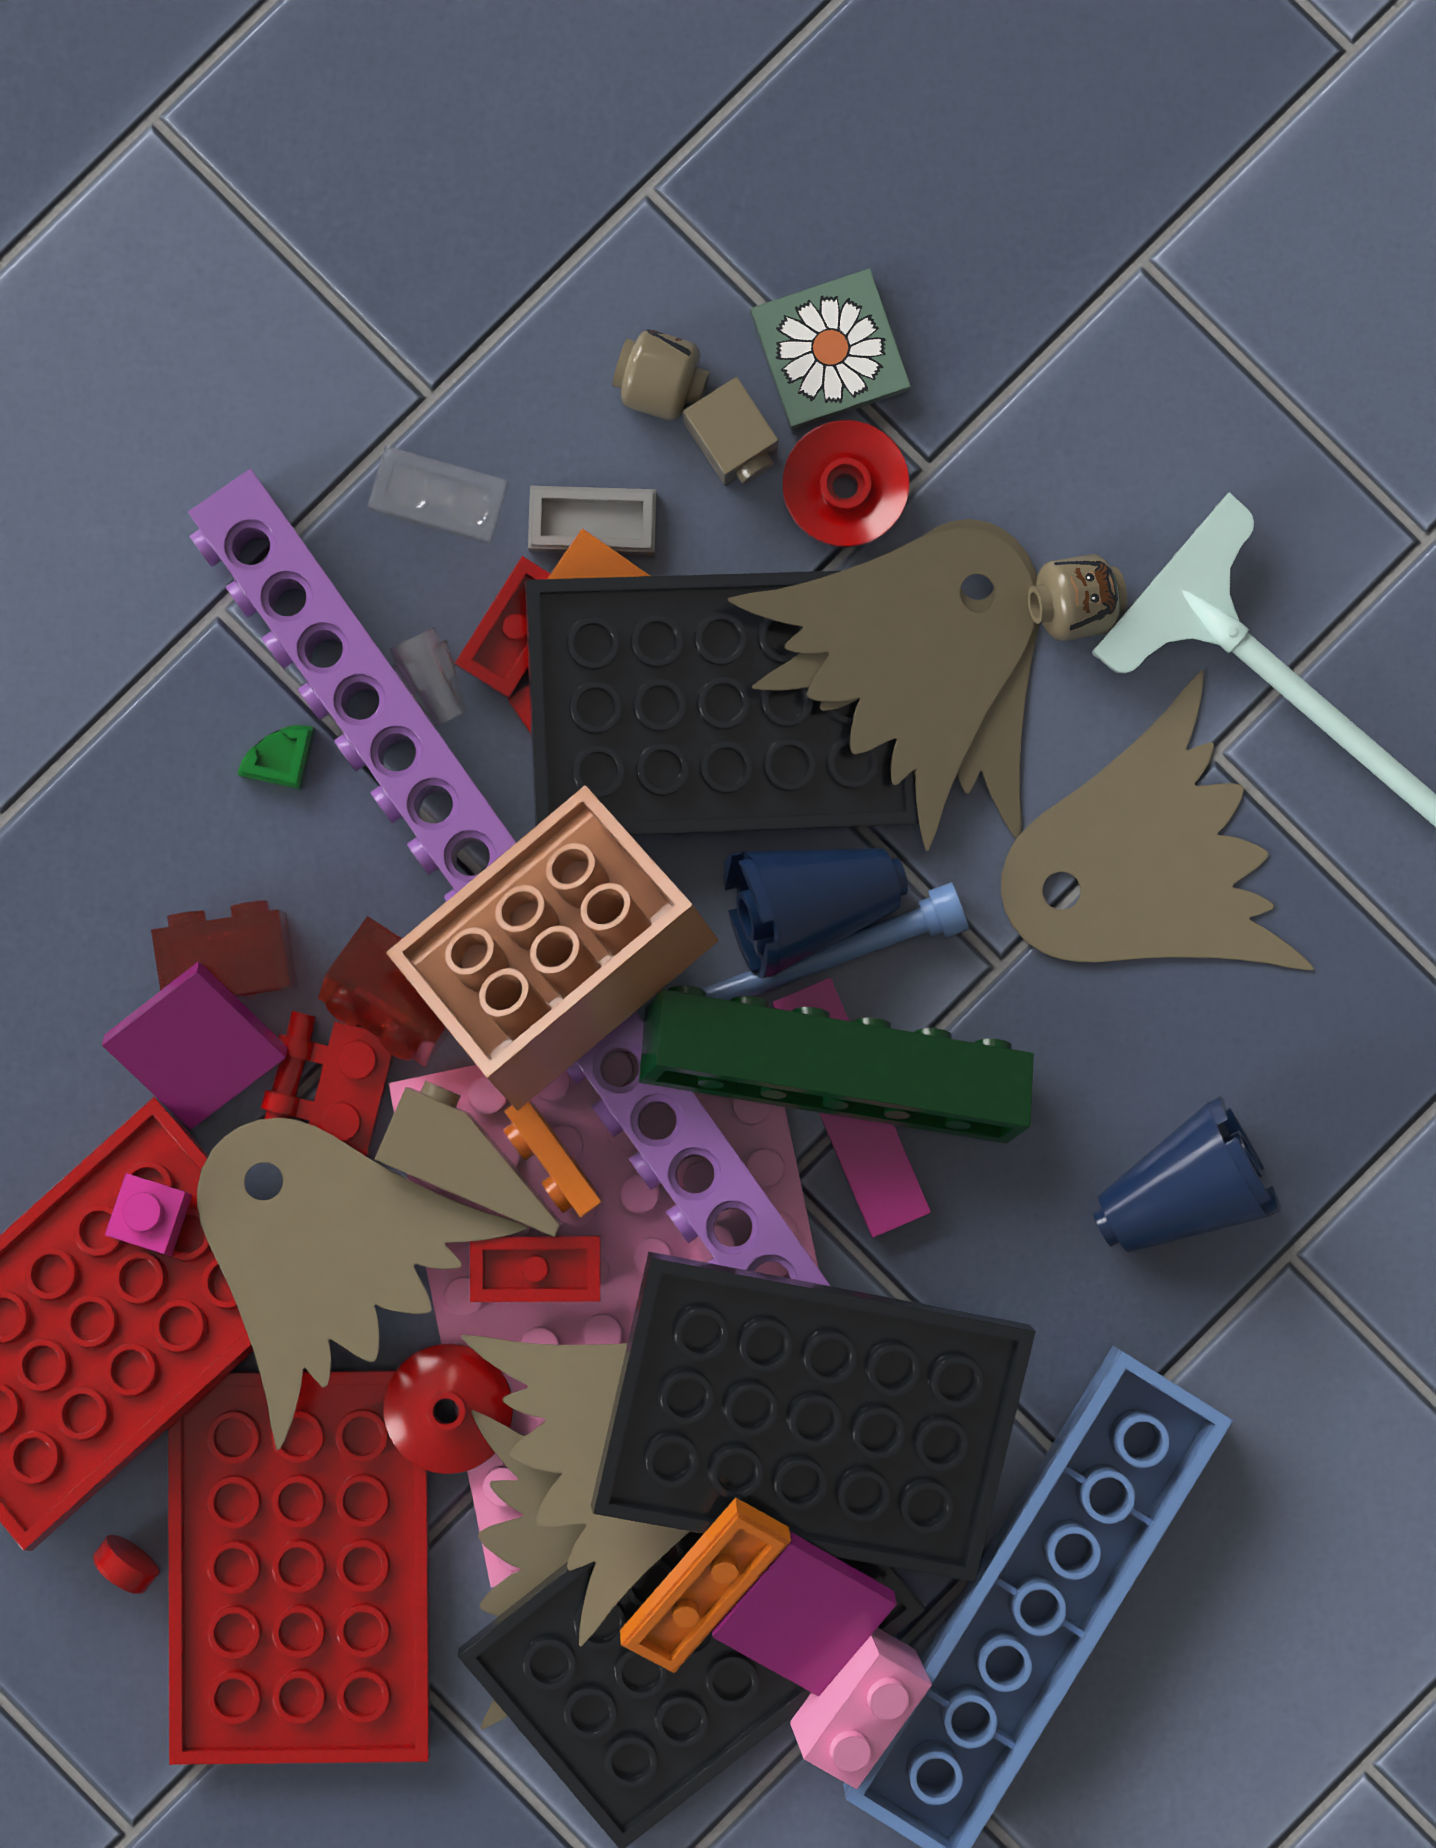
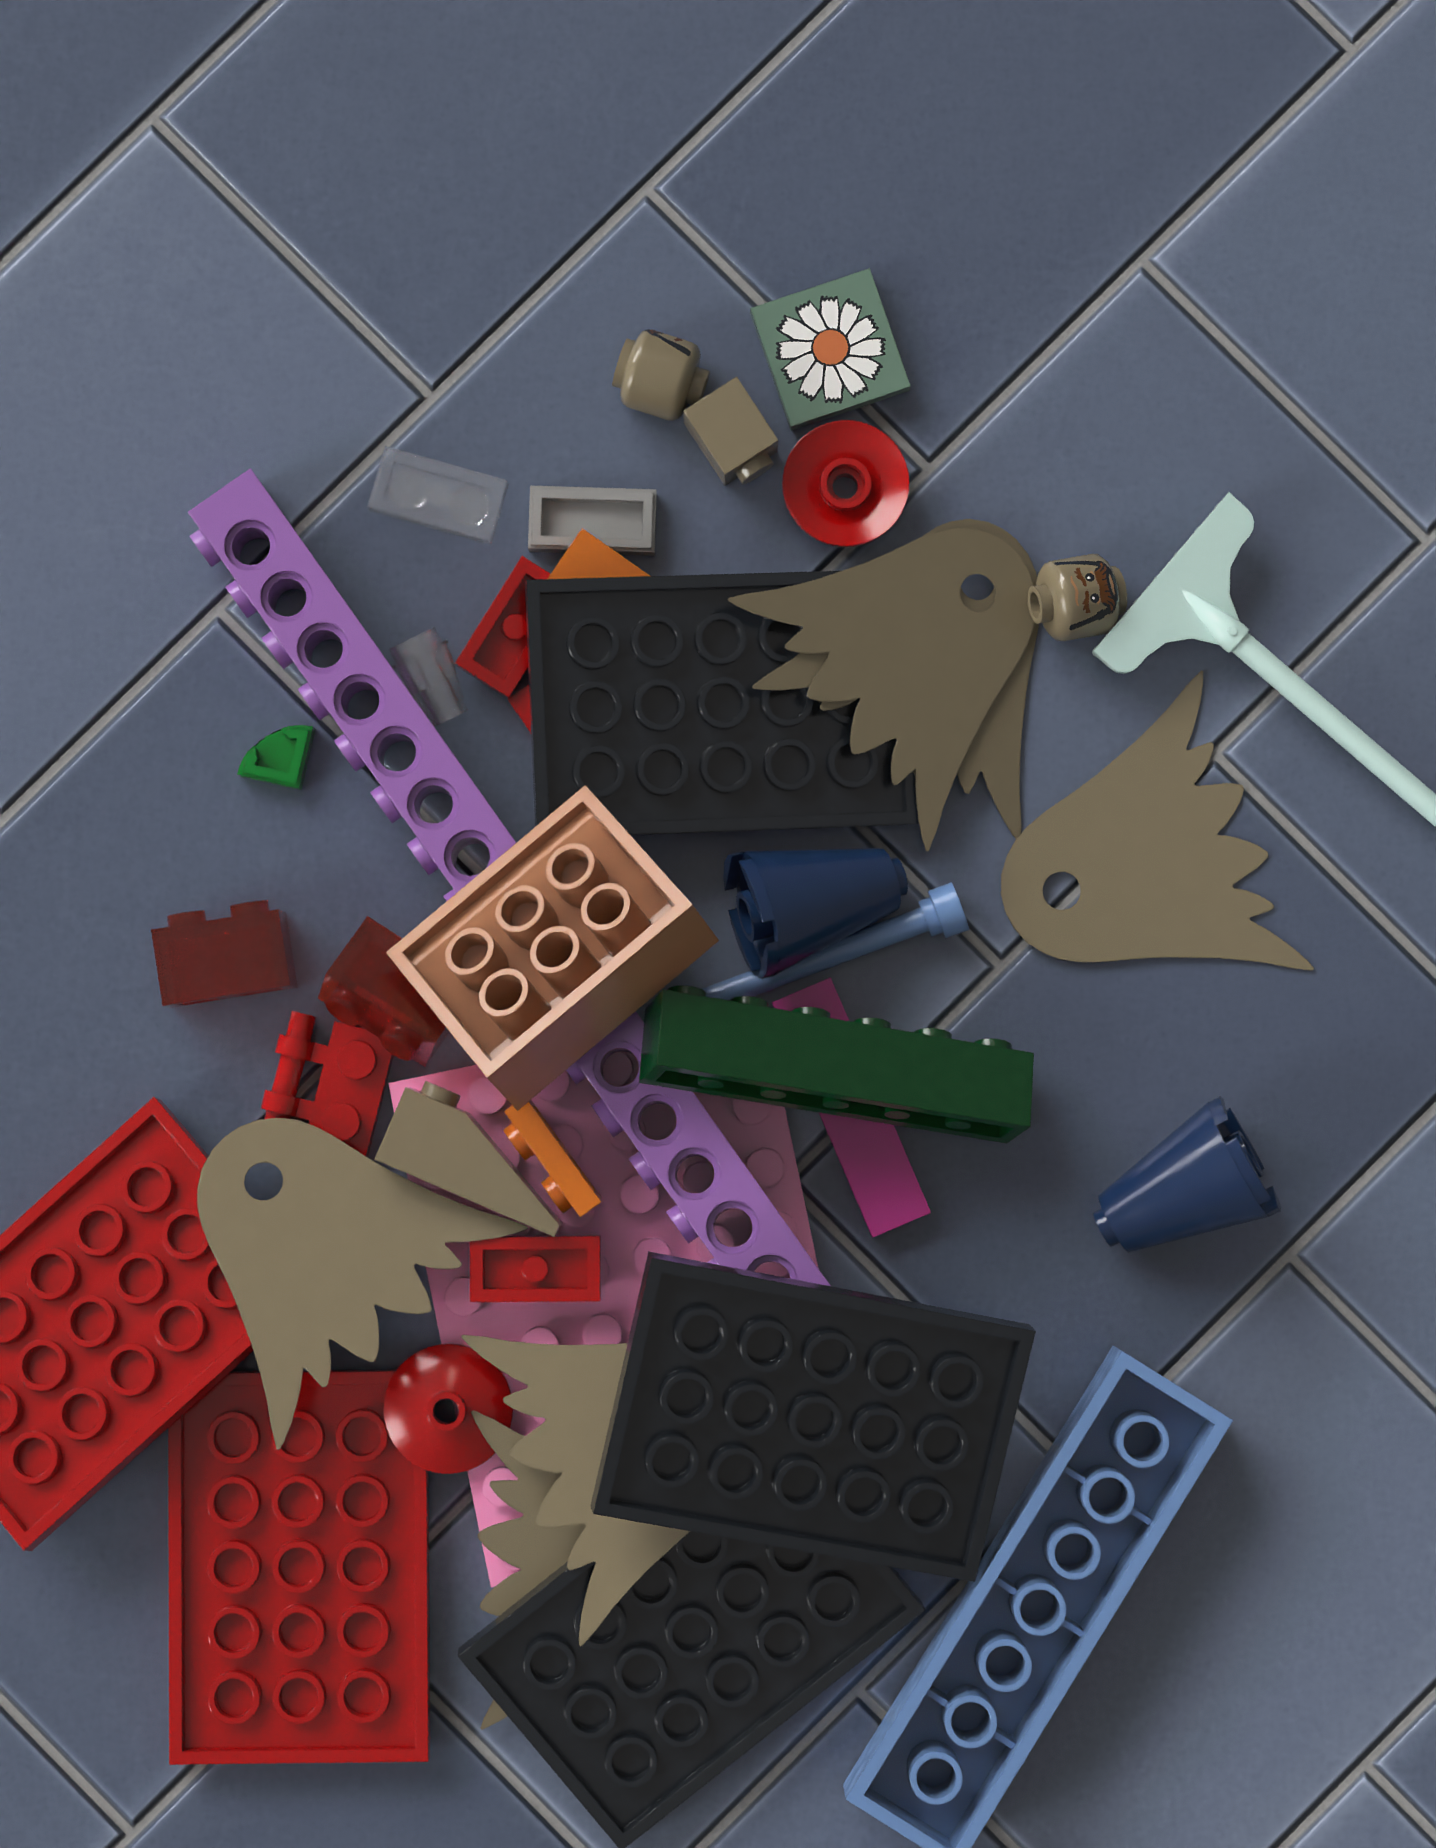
red tile [93,1534,159,1594] -> none
magenta tile [102,961,287,1129] -> none
dark pink plate [105,1173,192,1257] -> none
orange tile [620,1497,791,1673] -> none
magenta tile [712,1532,897,1696] -> none
bright pink brick [790,1627,932,1789] -> none

